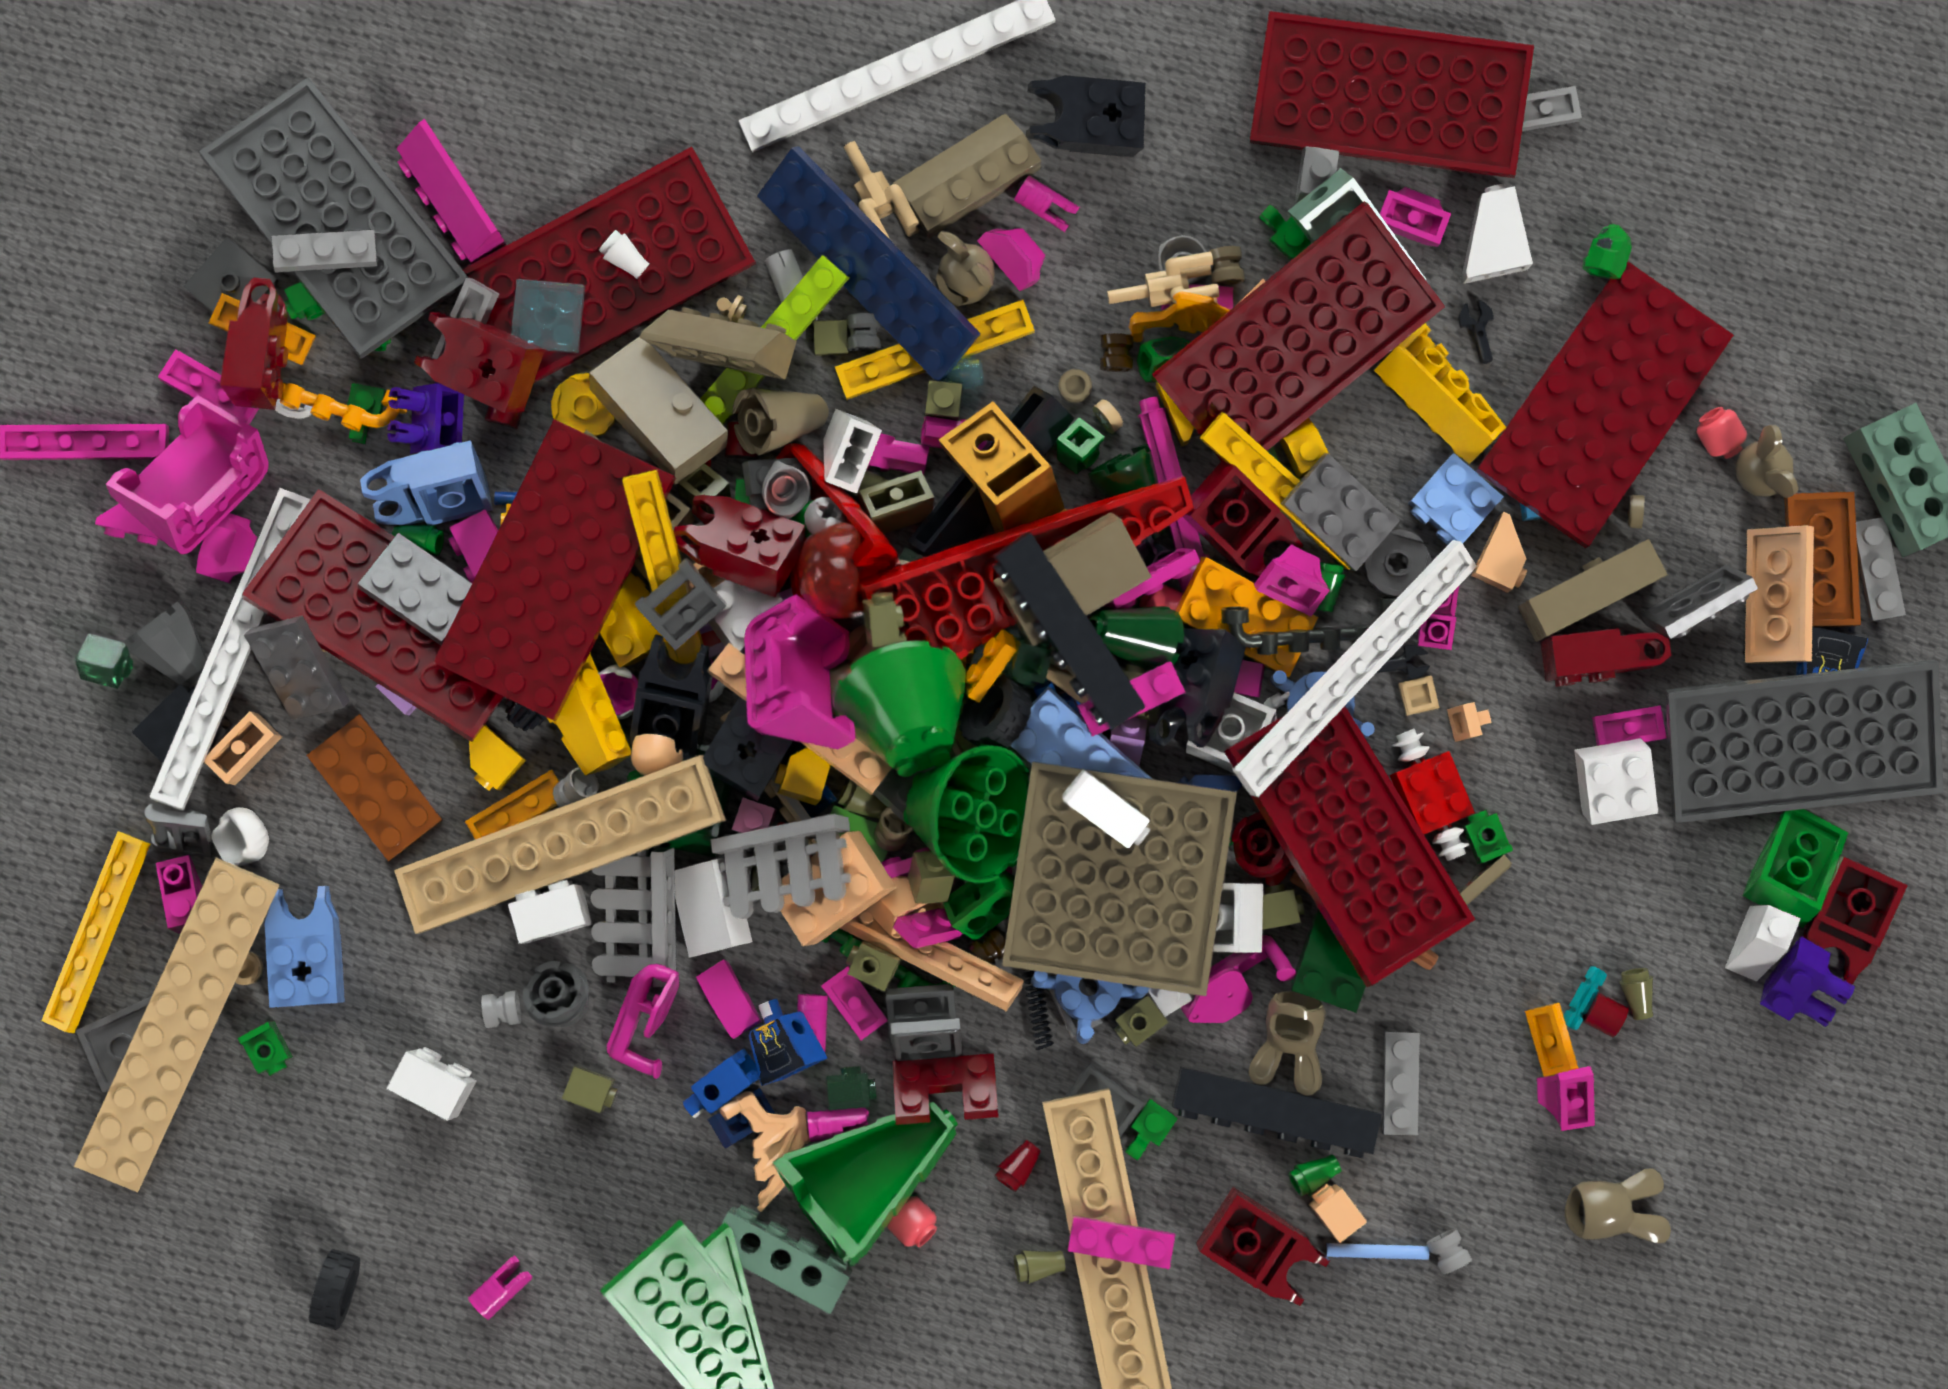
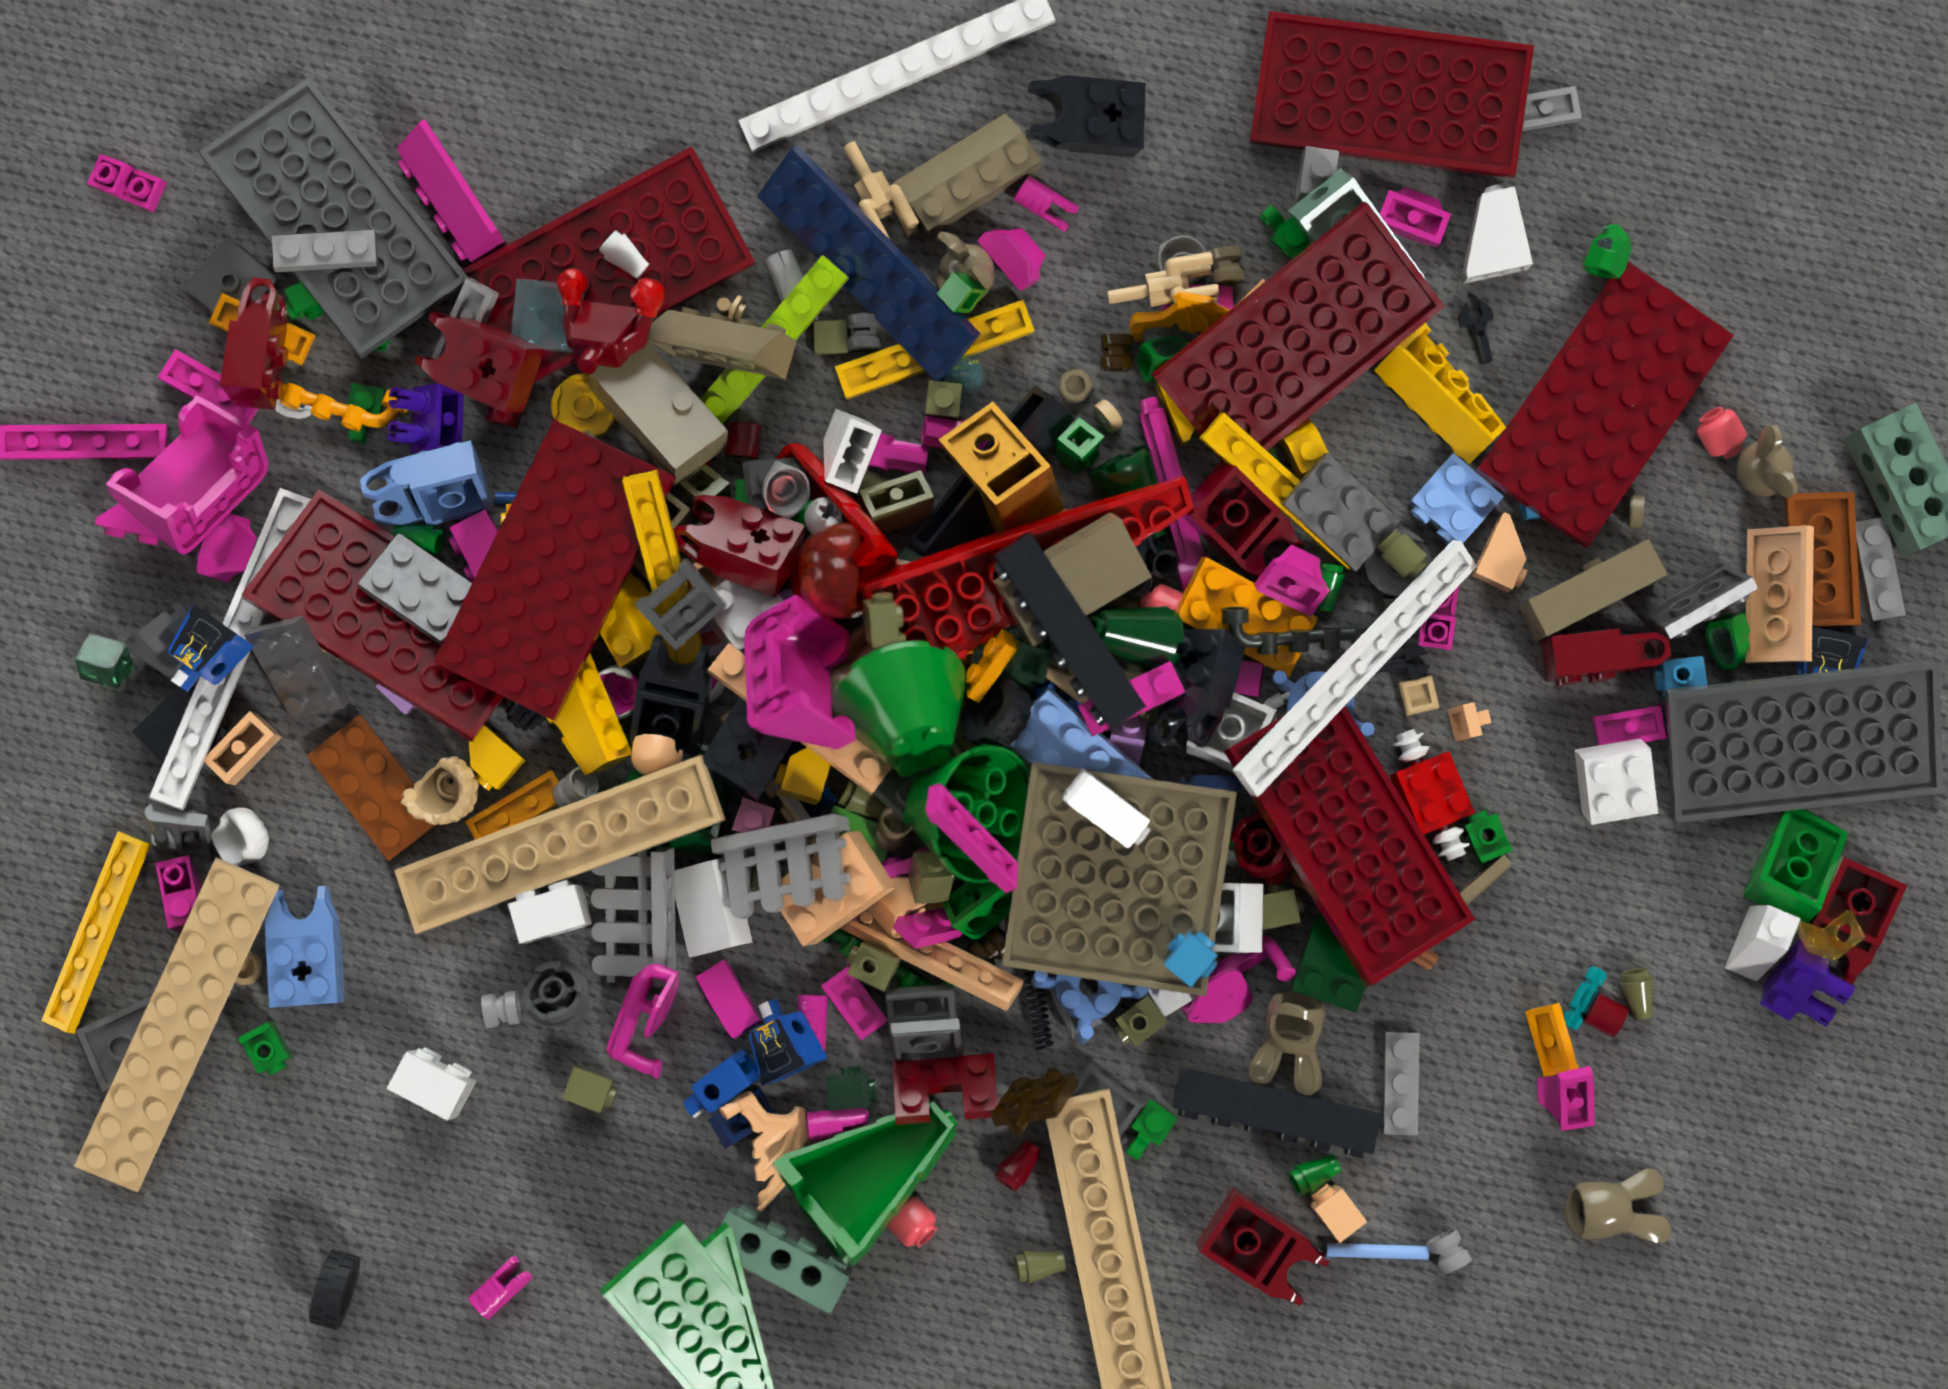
dark tan cone [733,388,829,455] -> none
dark pink plate [1068,1215,1175,1269] -> none
dark pink plate [1103,548,1200,609] -> none
none -> dark pink slope [87,154,167,213]
none -> torso [168,604,254,692]
none -> tan hair [401,756,478,825]
none -> dark red torso [557,268,665,374]
none -> dark pink plate [926,783,1018,893]
none -> green piece [937,272,987,313]
none -> dark brown plate [991,1067,1078,1136]
none -> dark azure brick [1163,930,1217,987]
none -> olive brick [1377,529,1427,579]
none -> dark azure brick [1654,656,1708,699]
none -> green rock [1705,612,1750,671]
none -> clear yellow bracket [1796,910,1865,961]

